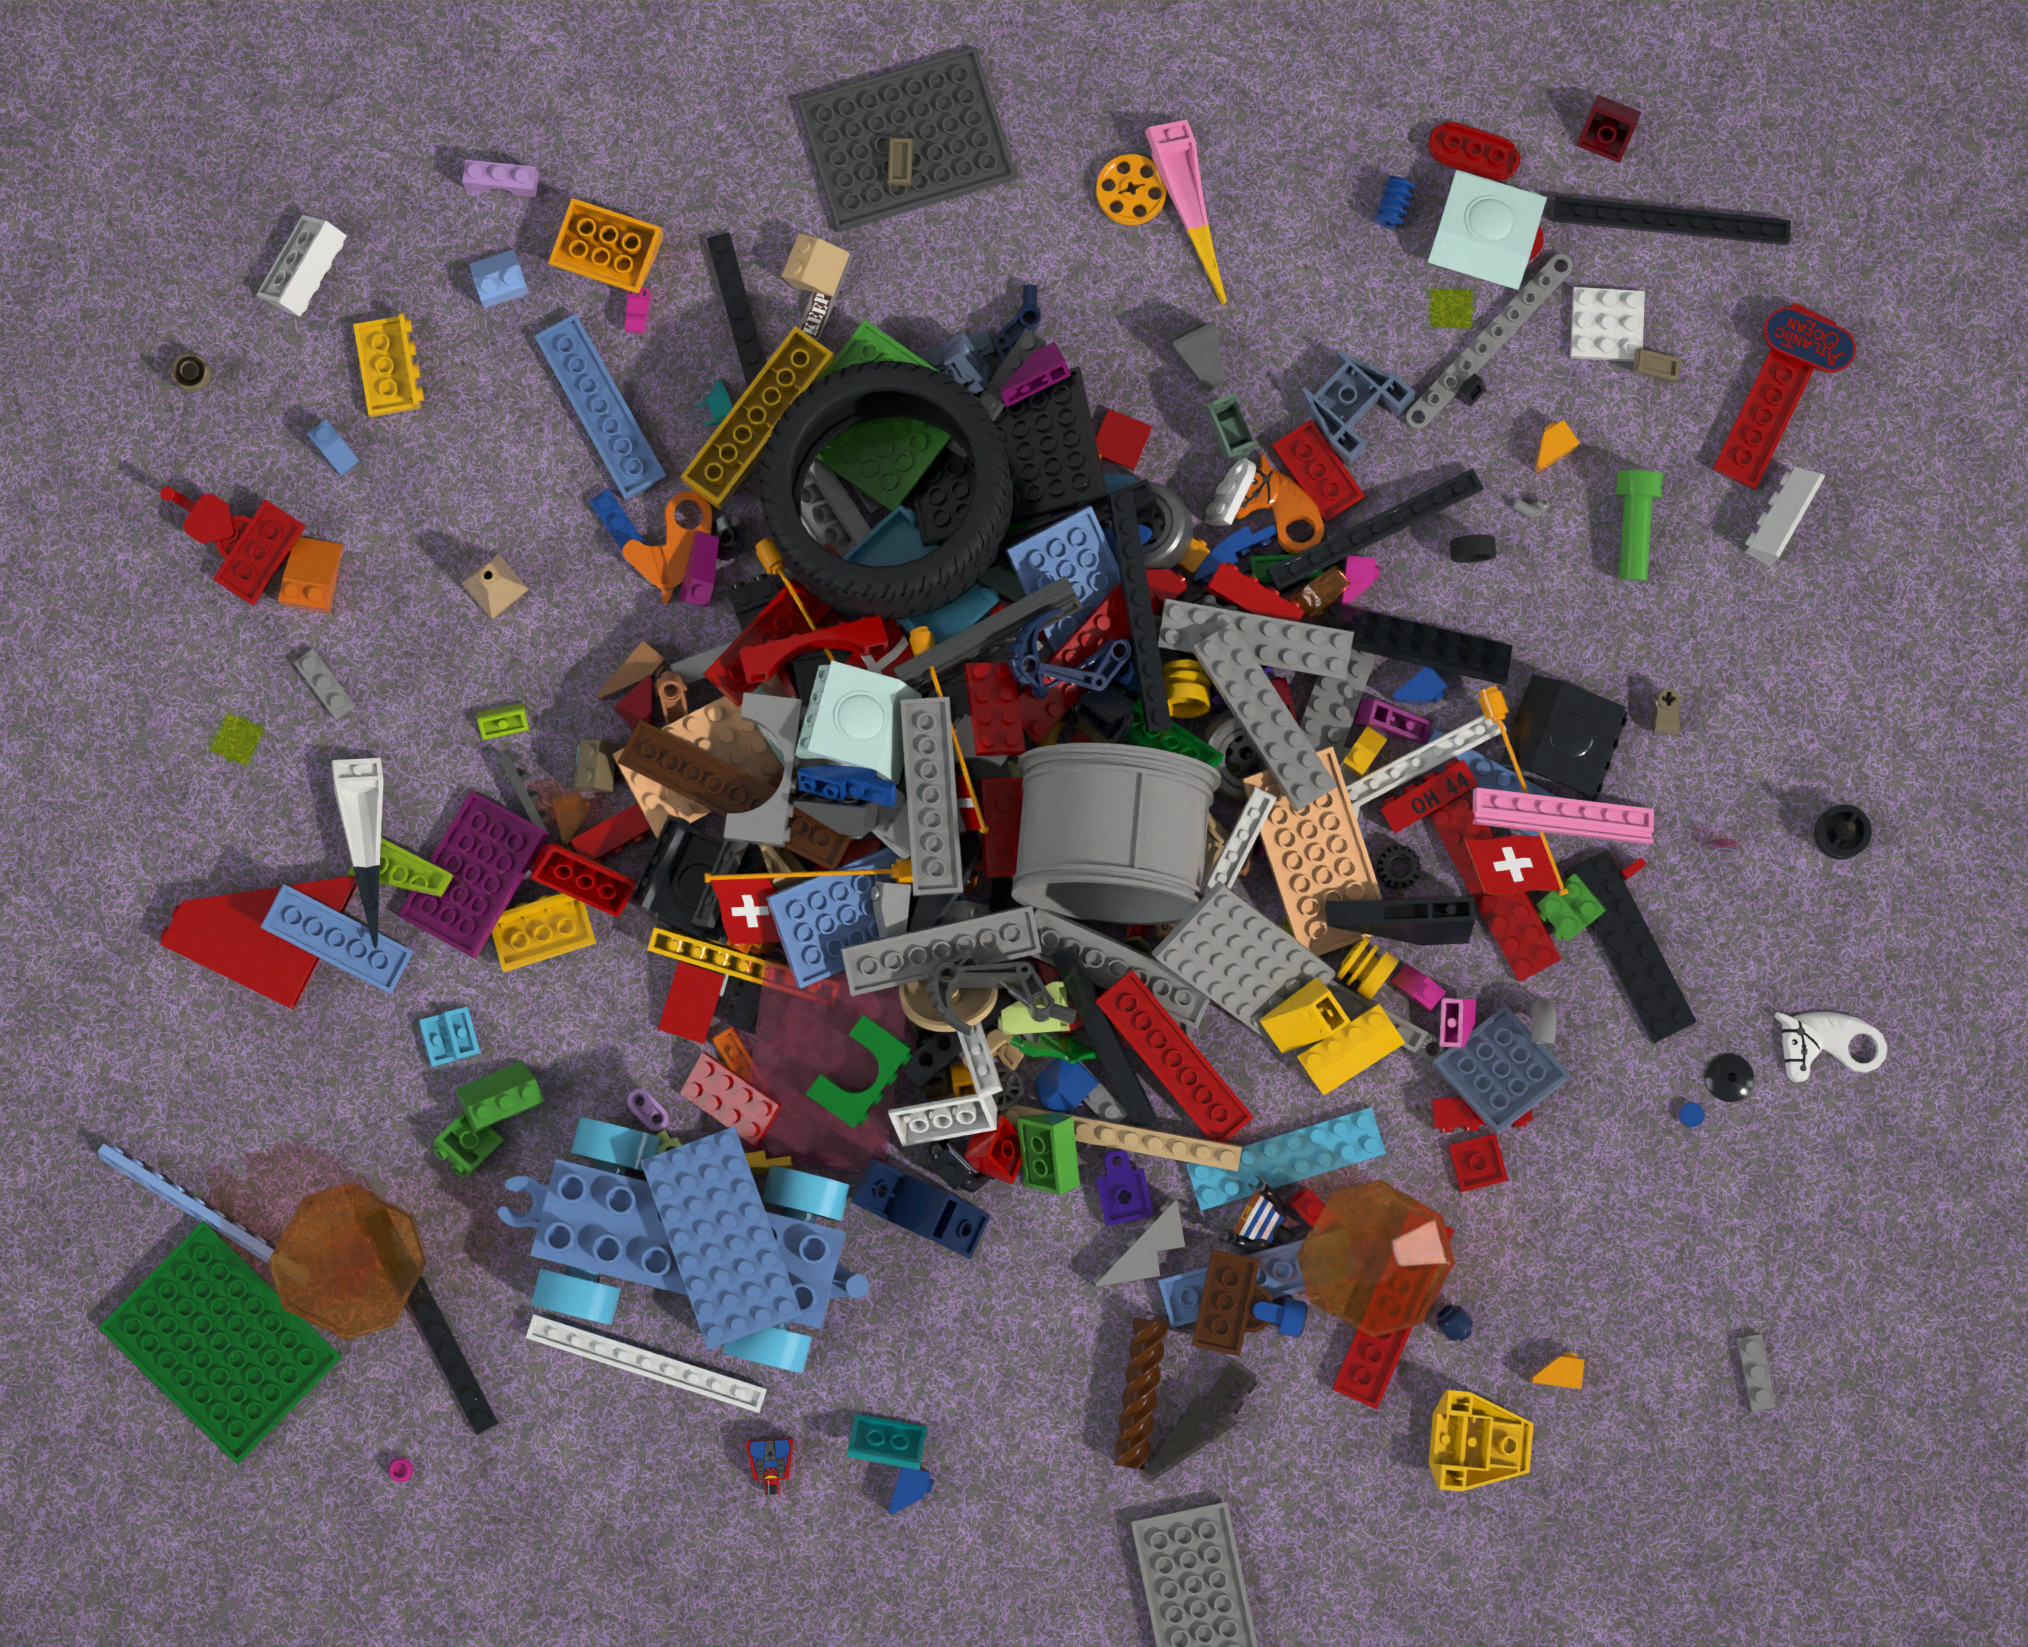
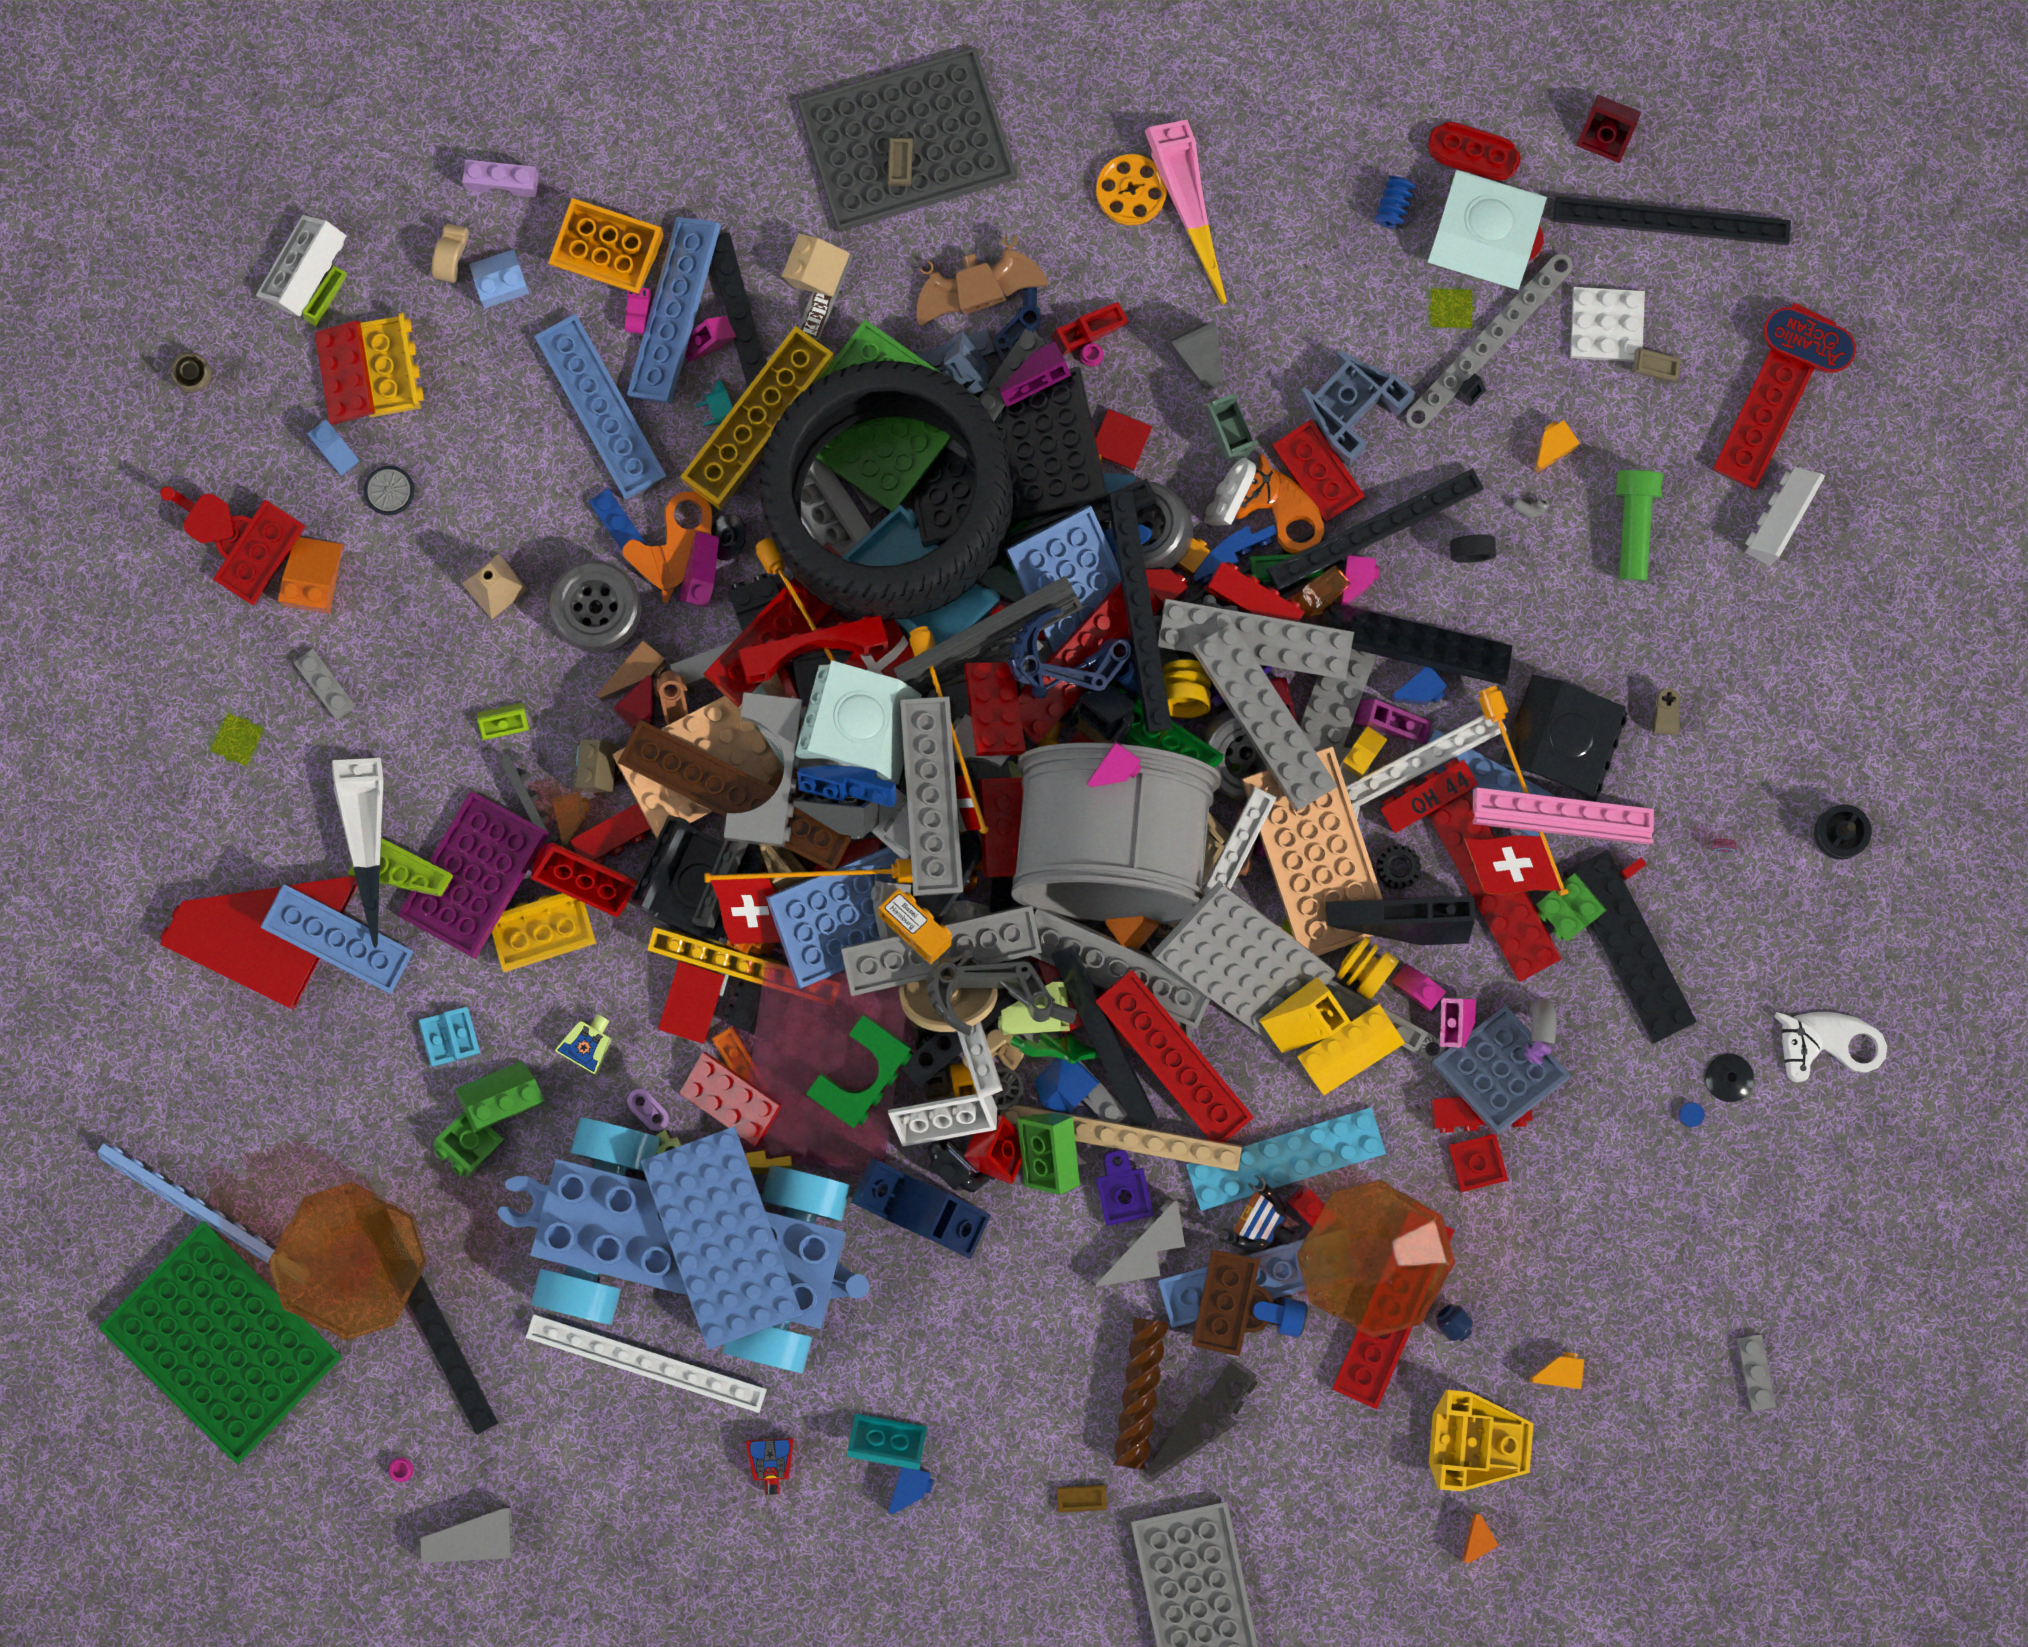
none -> lime piece [302,266,347,327]
none -> red plate [314,320,375,425]
none -> light grey wheel [364,466,414,515]
none -> light grey slope [416,1507,513,1563]
none -> tan animal [431,223,469,283]
none -> flat silver wheel [550,560,642,653]
none -> torso [555,1014,611,1076]
none -> medium blue plate [627,217,721,404]
none -> dark pink slope [685,316,736,362]
none -> light orange brick [878,888,952,965]
none -> medium nougat torso [917,234,1049,326]
none -> red slope [1051,302,1129,356]
none -> pearl gold tile [1056,1485,1107,1513]
none -> dark pink plate [1080,343,1104,367]
none -> dark pink slope [1087,741,1142,787]
none -> orange slope [1105,916,1159,950]
none -> orange slope [1462,1513,1499,1563]
none -> medium lavender plate [1524,1041,1551,1065]

